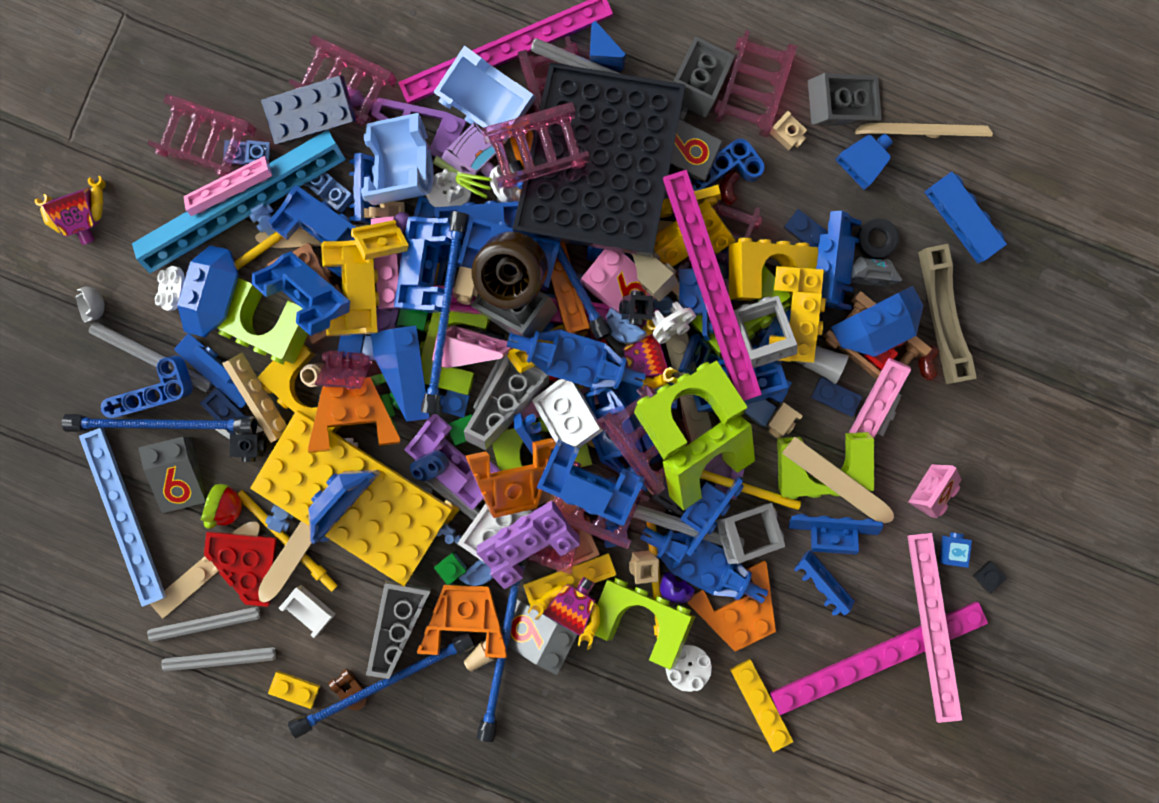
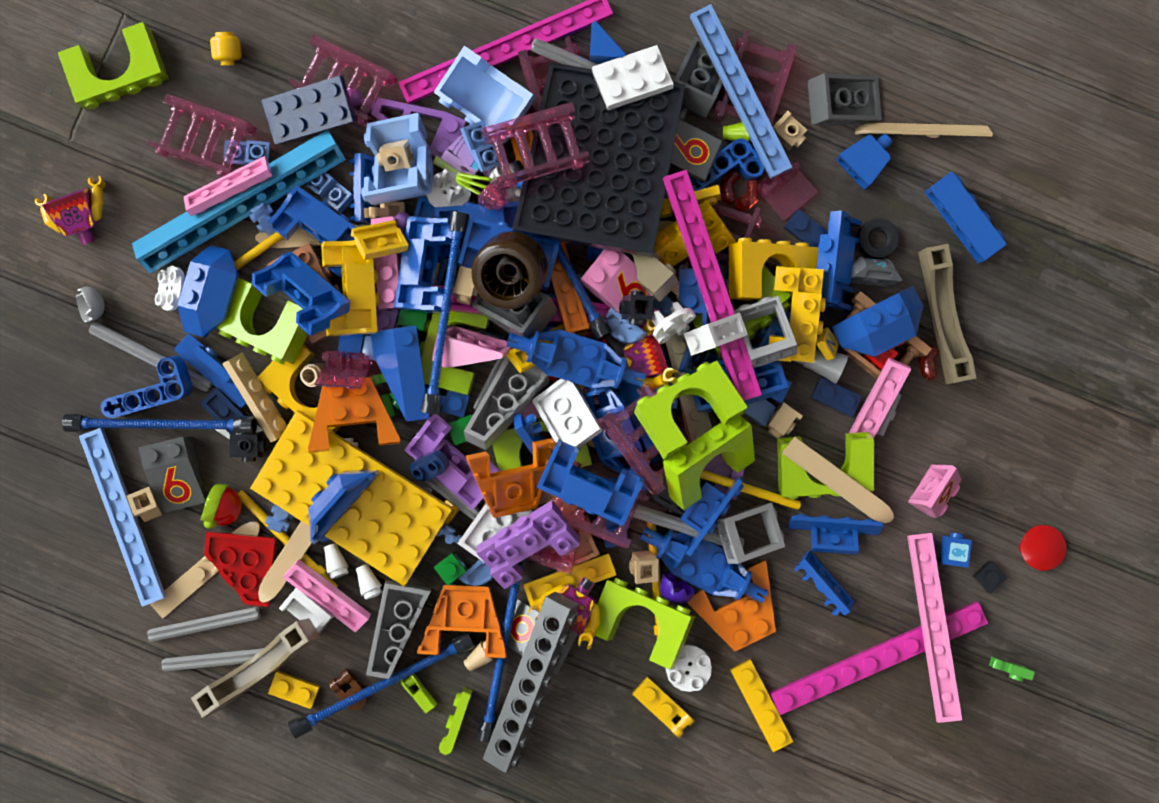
none -> lime arch [58,22,169,109]
none -> tan brick [126,487,162,522]
none -> dark tan arch [191,618,321,718]
none -> yellow head [210,32,242,66]
none -> bright pink plate [283,559,371,632]
none -> white cone [324,543,349,579]
none -> white cone [355,564,382,600]
none -> tan brick [377,139,415,172]
none -> lime bar [400,673,438,714]
none -> lime plate [439,687,473,755]
none -> medium blue slope [460,120,503,172]
none -> clear pink cone [478,180,508,211]
none -> brick [483,592,579,773]
none -> white plate [592,45,673,110]
none -> yellow plate [632,676,695,738]
none -> white bracket [684,313,748,356]
none -> medium blue plate [690,4,792,179]
none -> lime cone [723,122,751,143]
none -> clear red arm [735,180,758,211]
none -> clear pink hinge [755,158,818,221]
none -> yellow tile [816,327,838,361]
none -> bright green plate [989,657,1035,682]
none -> red dish [1019,525,1066,571]

